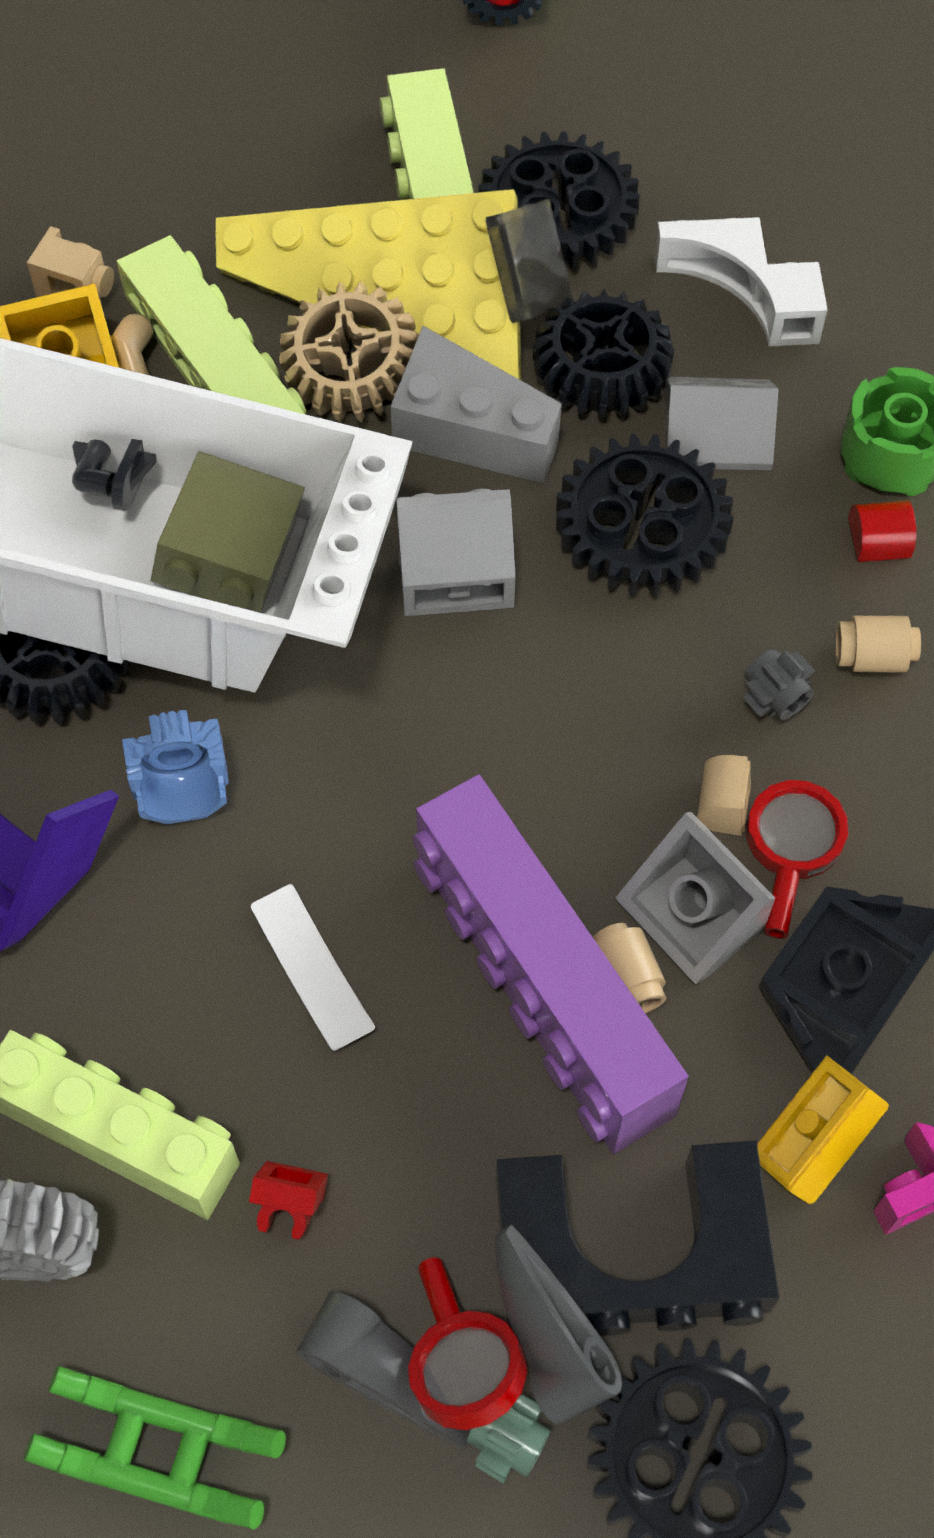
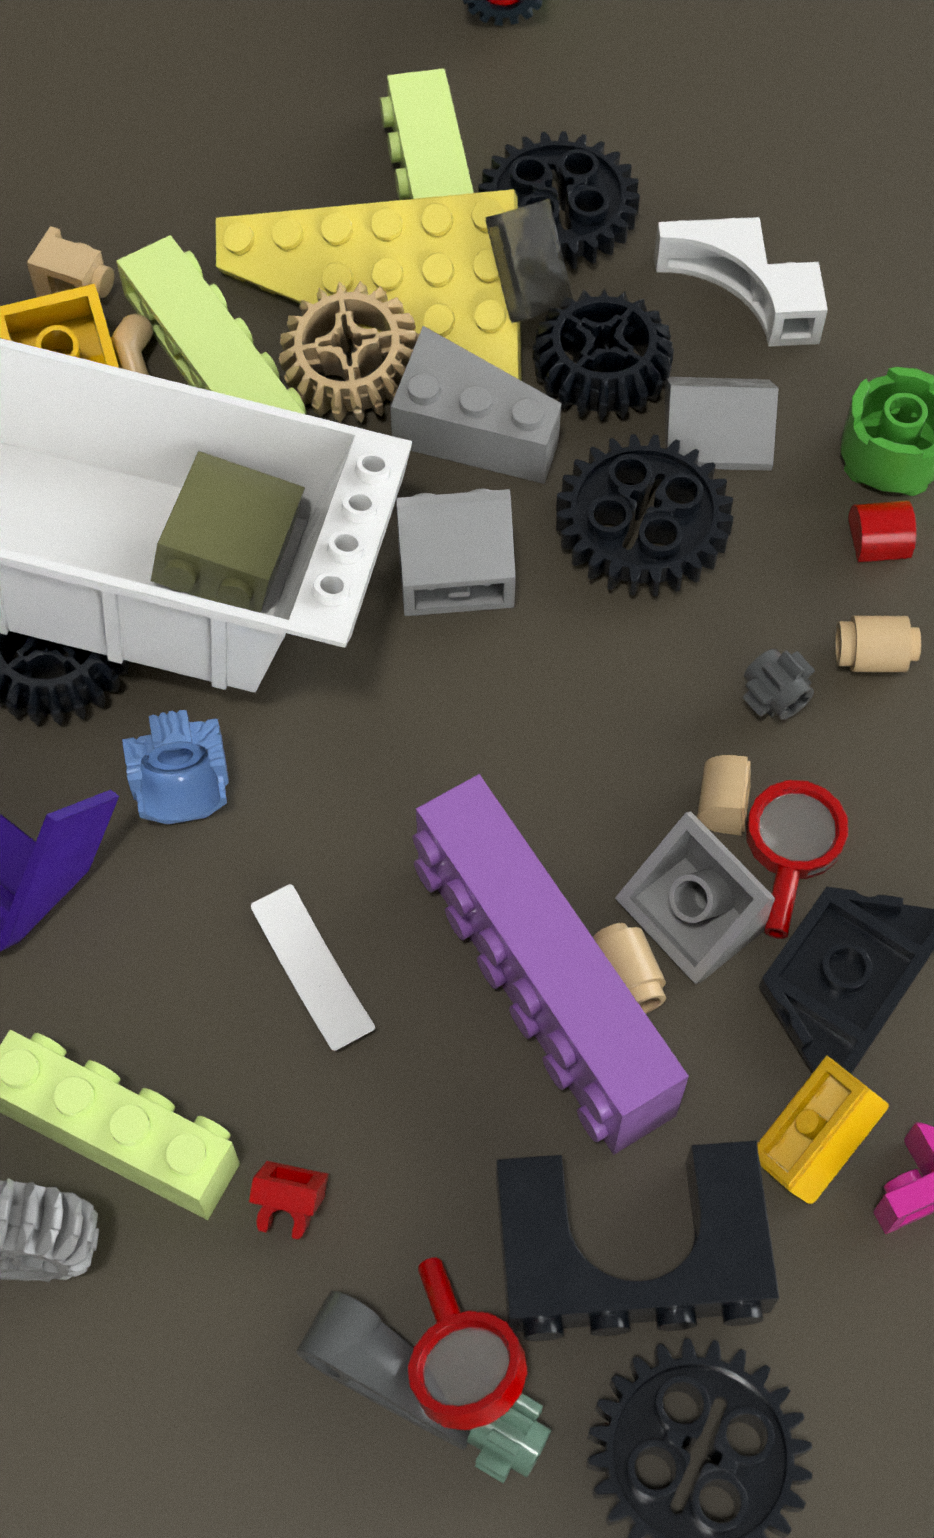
bright green piece [23,1365,286,1529] -> none
black piece [72,439,157,511] -> none
dark grey piece [495,1224,622,1424] -> none

